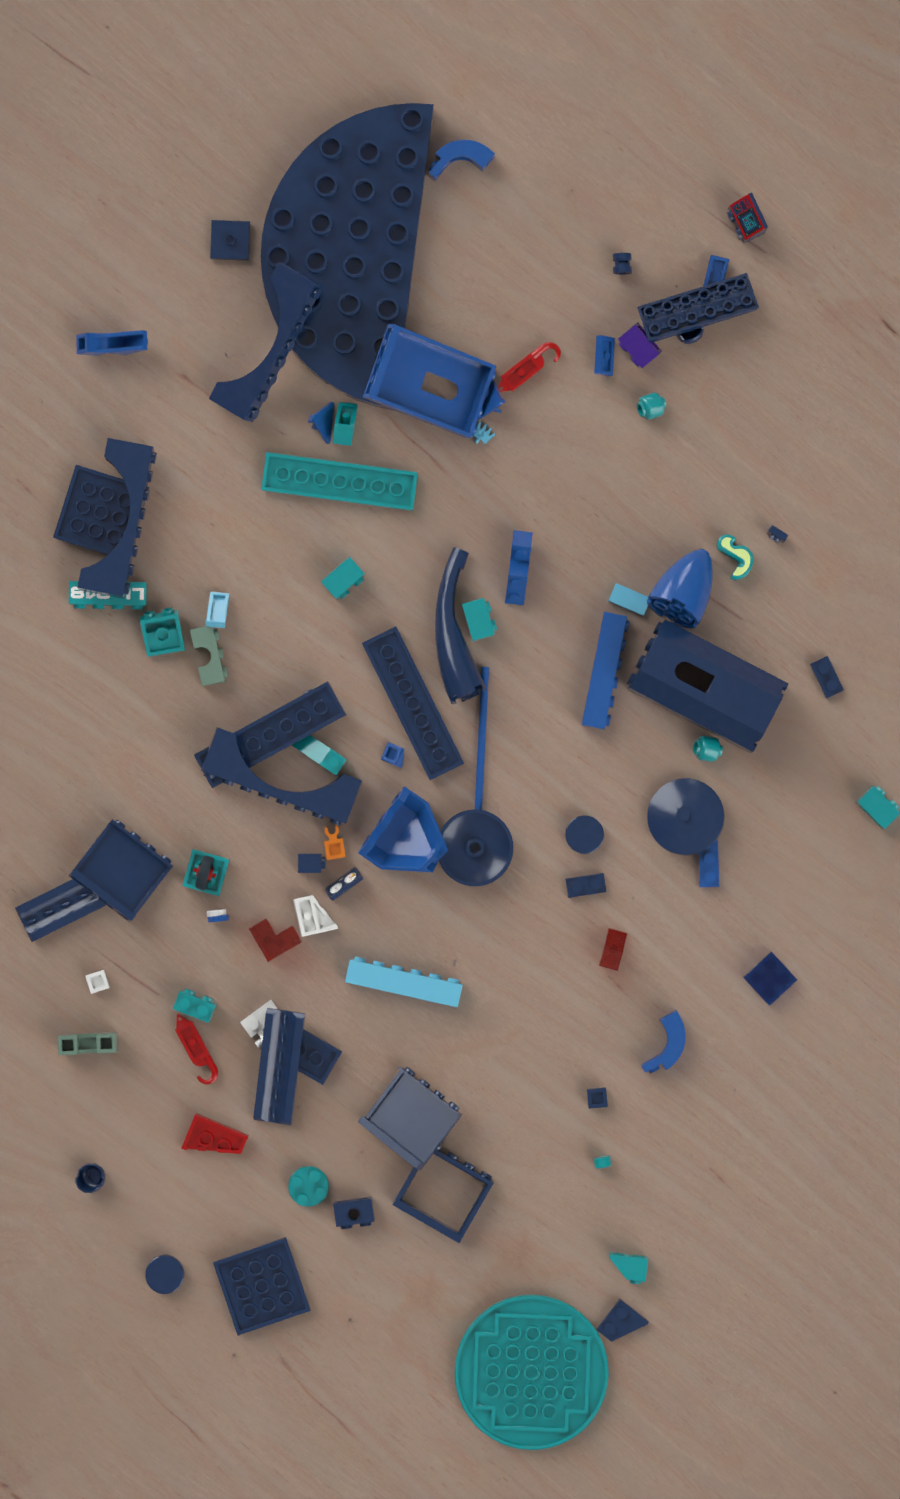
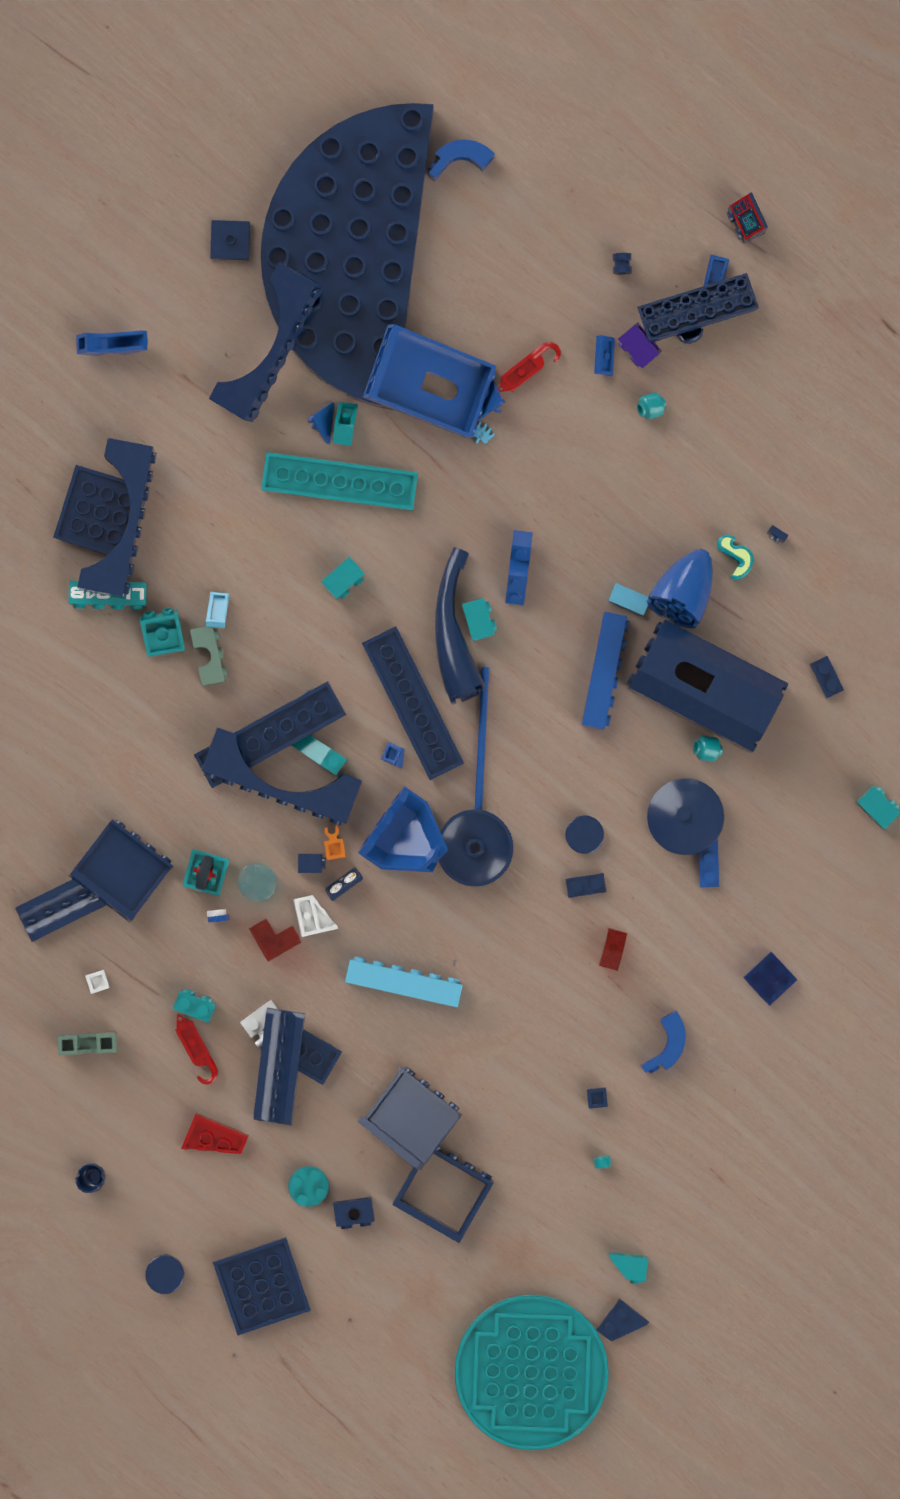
none -> clear light blue tile [238,863,277,902]

